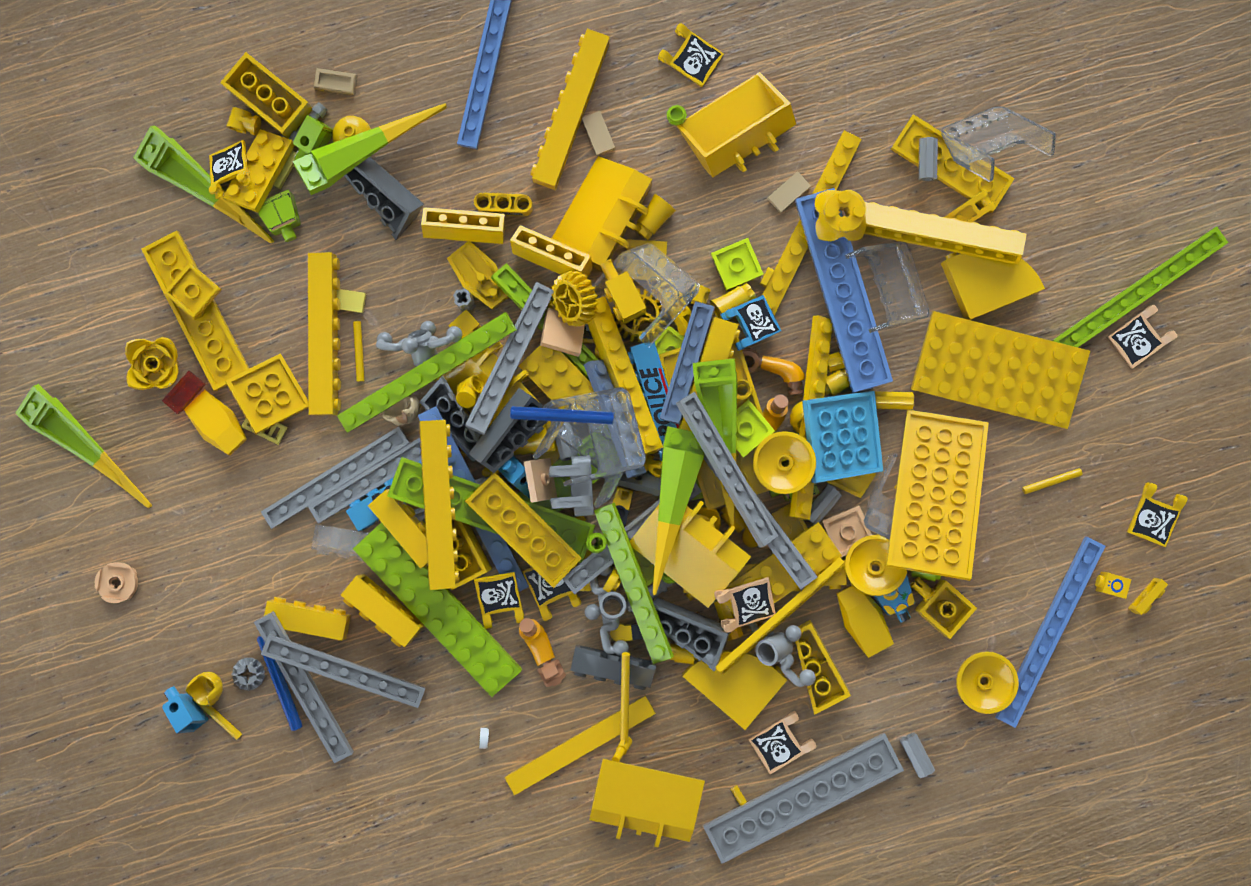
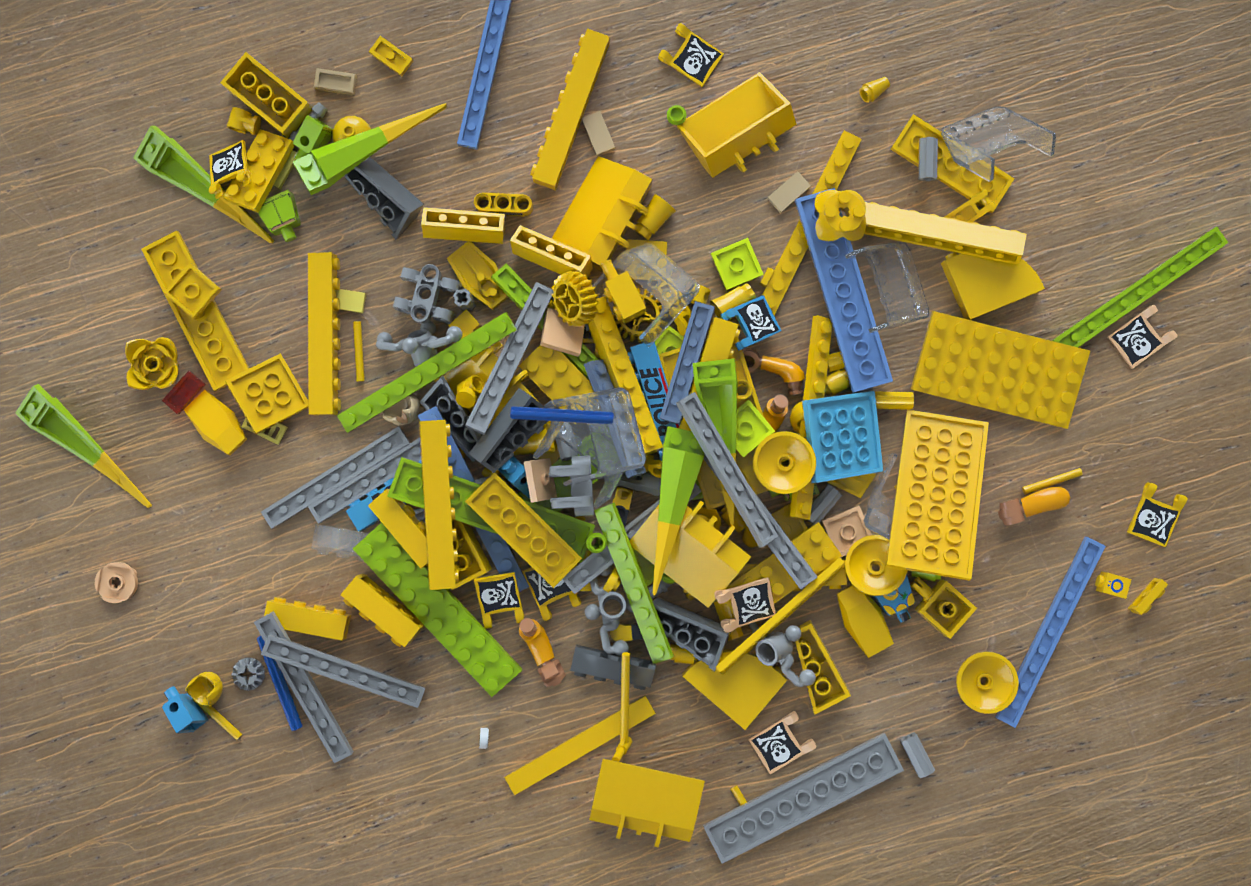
none -> yellow plate [369,36,414,77]
none -> light grey piece [393,264,462,324]
none -> yellow cone [859,77,890,103]
none -> light orange piece [998,487,1070,526]

